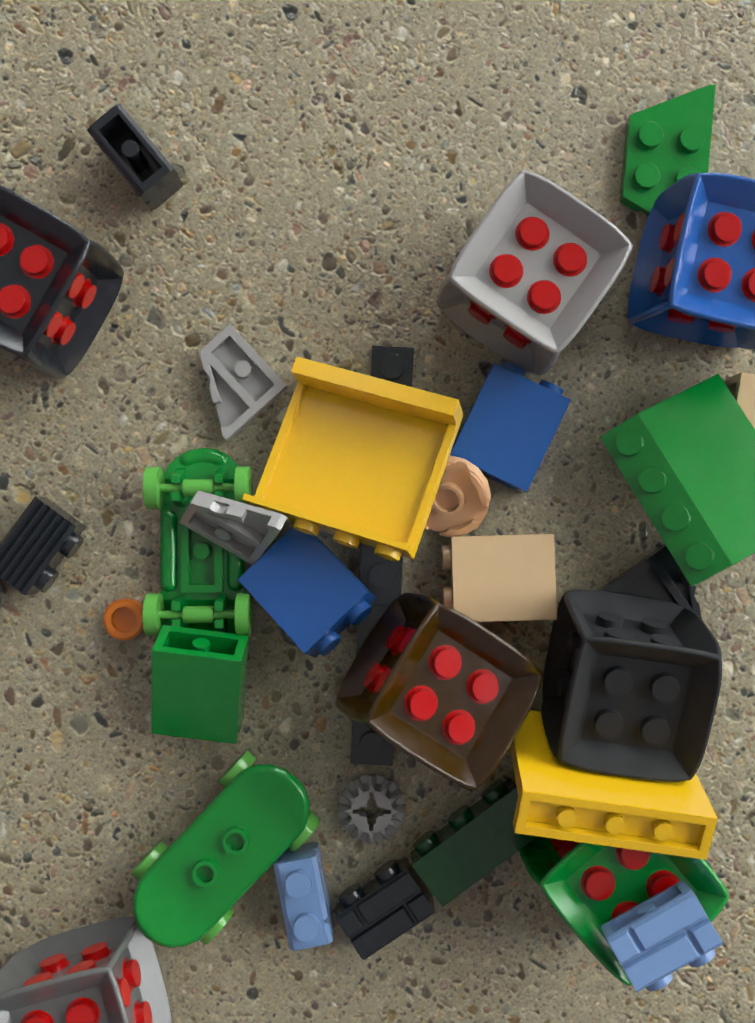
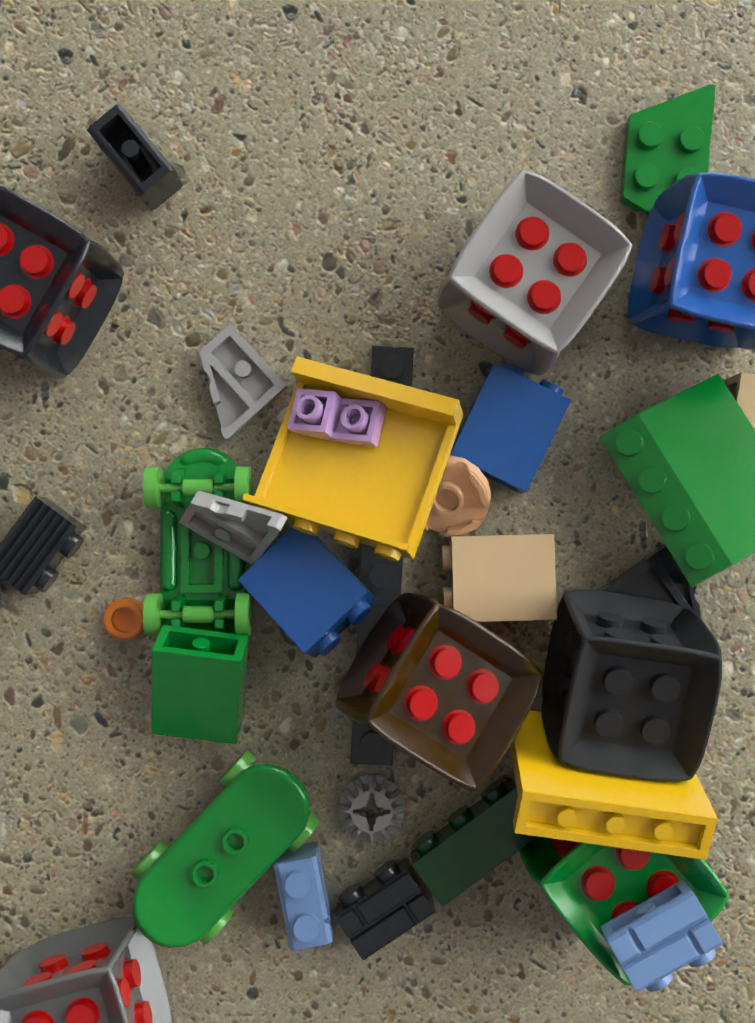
none -> lavender slope [287,389,387,448]

